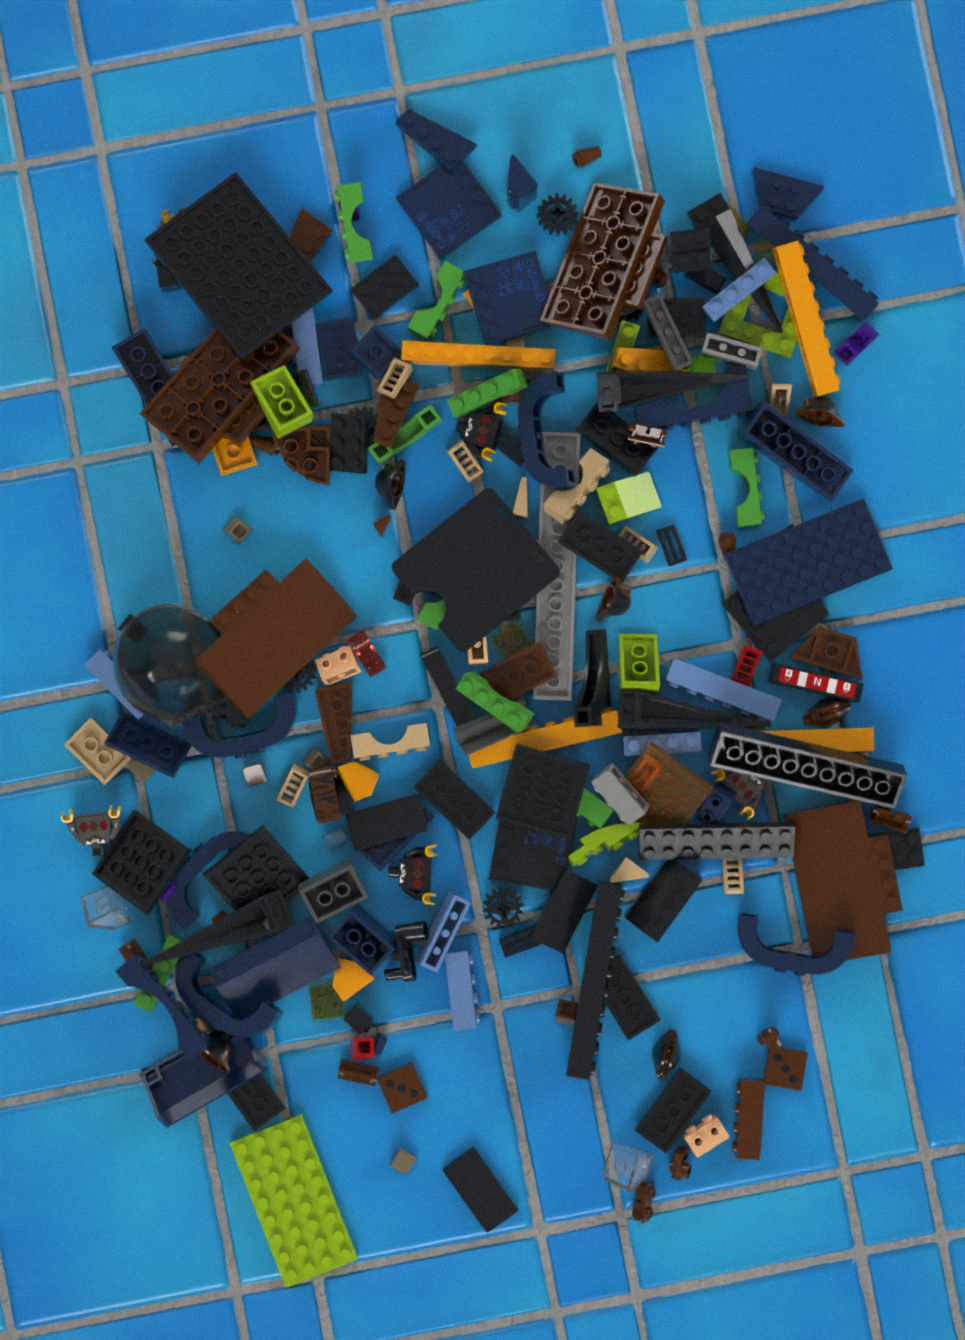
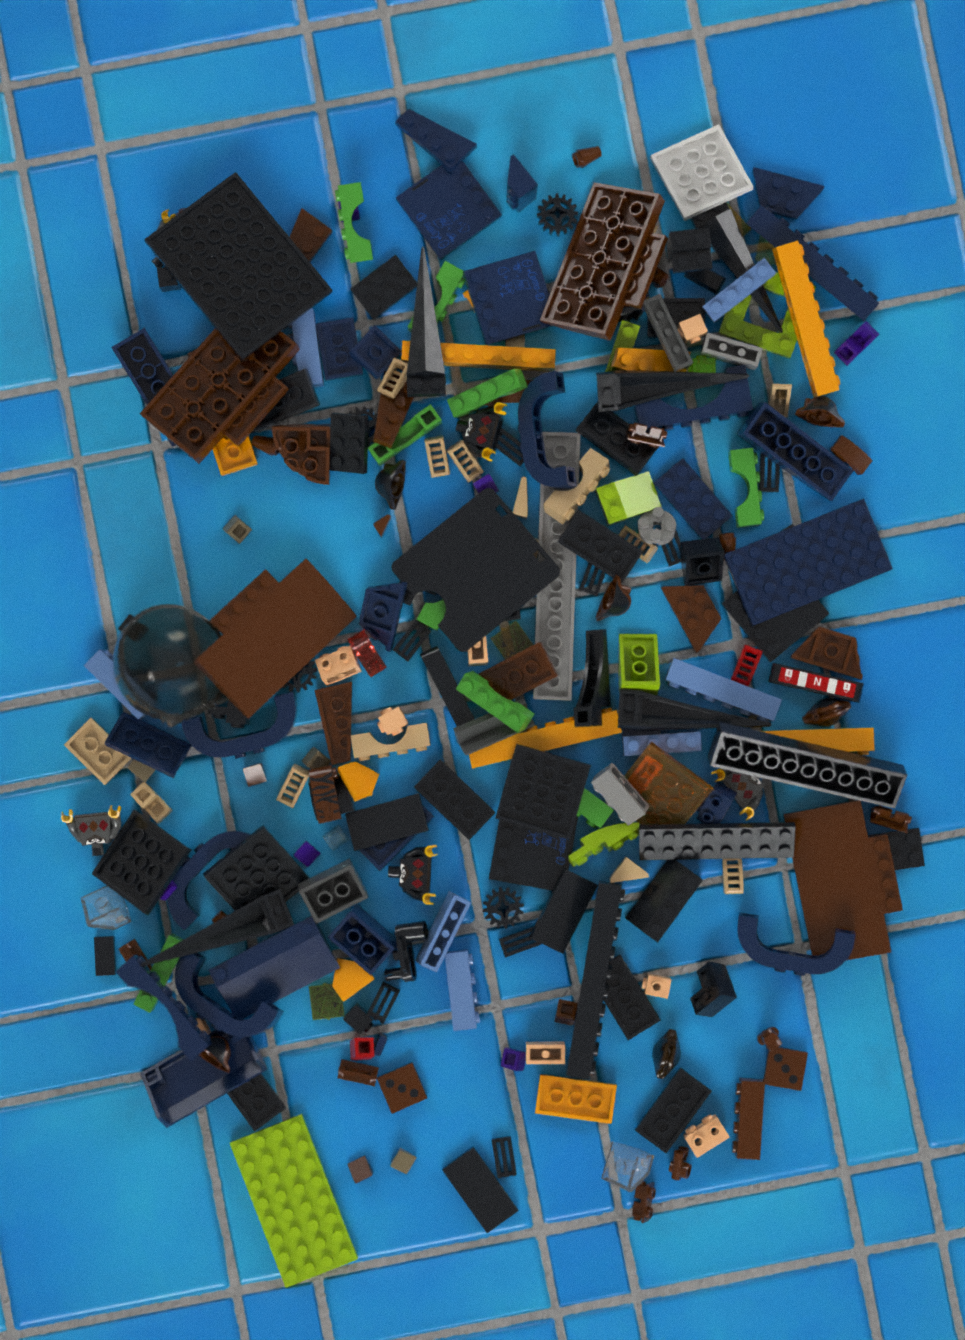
lime slope [250,365,313,438] -> none
none -> black tile [94,936,116,976]
none -> tan slope [130,782,173,824]
none -> dark purple slope [293,841,321,867]
none -> reddish brown slope [347,1155,373,1184]
none -> dark blue wing [358,582,407,652]
none -> black tile [366,981,400,1024]
none -> light nougat brick [377,707,409,736]
none -> black tile [393,620,431,661]
none -> black plate [407,246,446,397]
none -> tan slope [424,435,450,478]
none -> dark purple slope [473,474,499,494]
none -> black tile [492,1136,517,1178]
none -> dark purple slope [501,1047,526,1071]
none -> light nougat brick [526,1041,565,1064]
none -> light orange plate [535,1074,617,1124]
none -> black tile [579,563,605,597]
none -> light grey plate [638,507,676,545]
none -> light nougat brick [641,973,672,999]
none -> white plate [650,124,753,221]
none -> dark blue plate [653,458,733,539]
none -> reddish brown wing [661,585,721,653]
none -> light nougat brick [677,314,708,344]
none -> black slope [680,537,724,586]
none -> black panel [690,962,737,1017]
none -> black tile [759,453,780,493]
none -> reddish brown slope [830,435,873,475]

